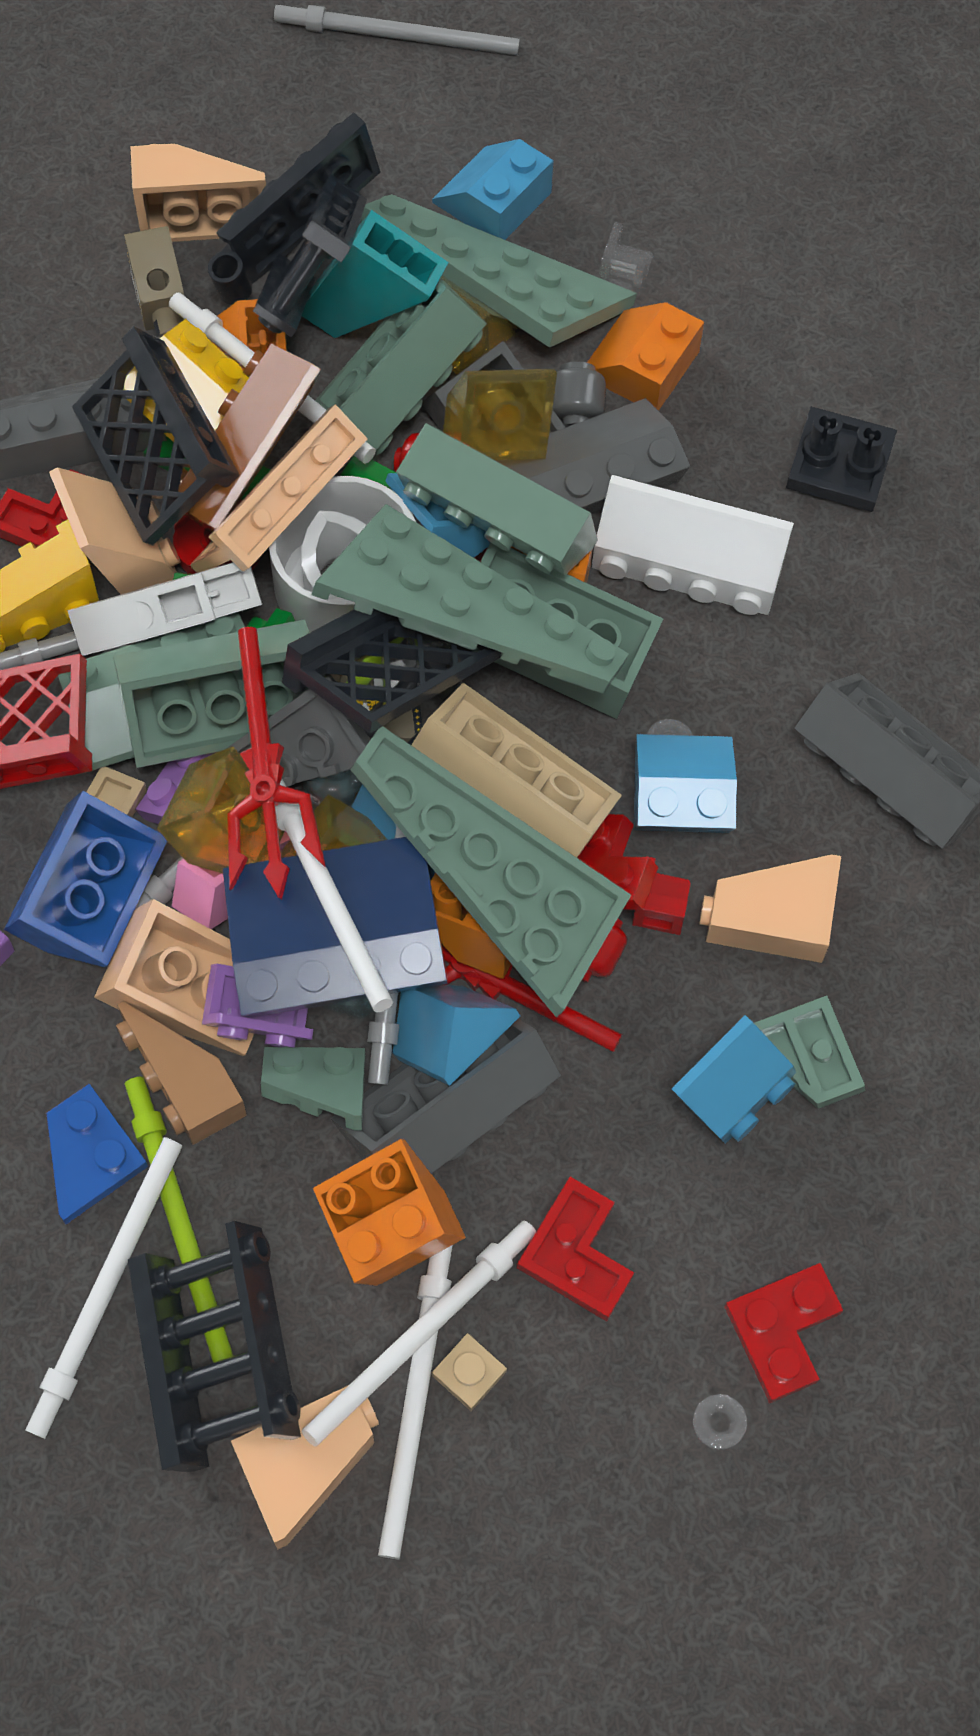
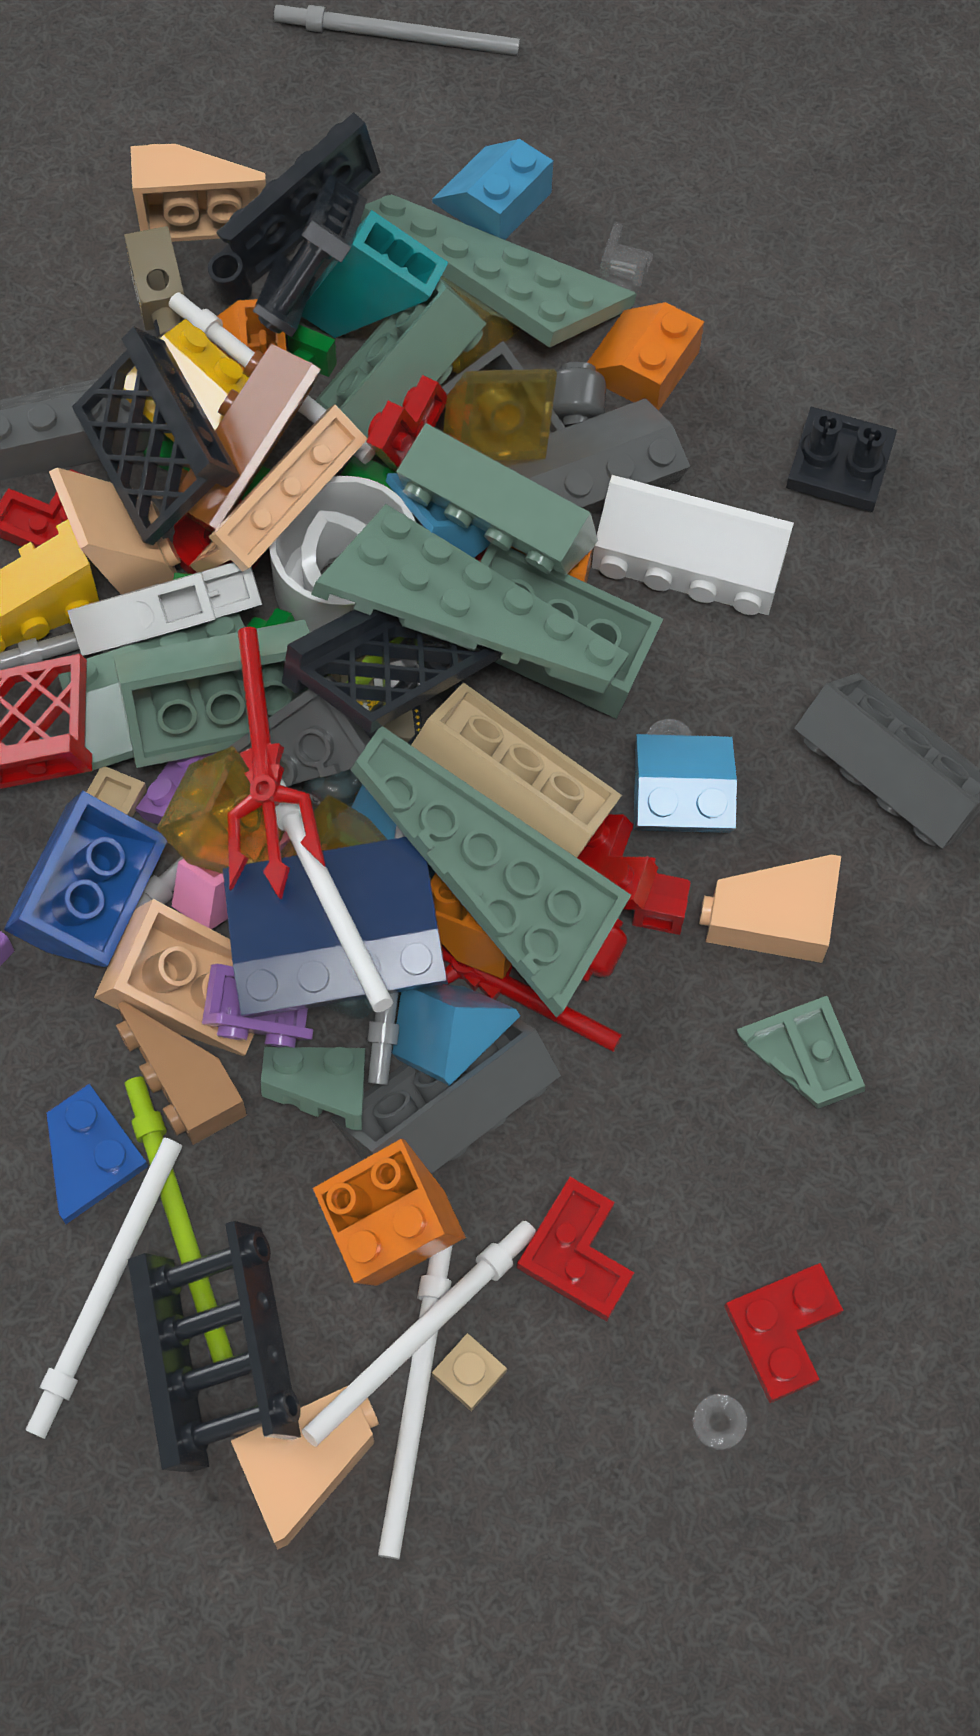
dark azure slope [672,1015,796,1143] -> none
none -> green tile [287,325,337,377]
none -> red plate [366,375,449,472]

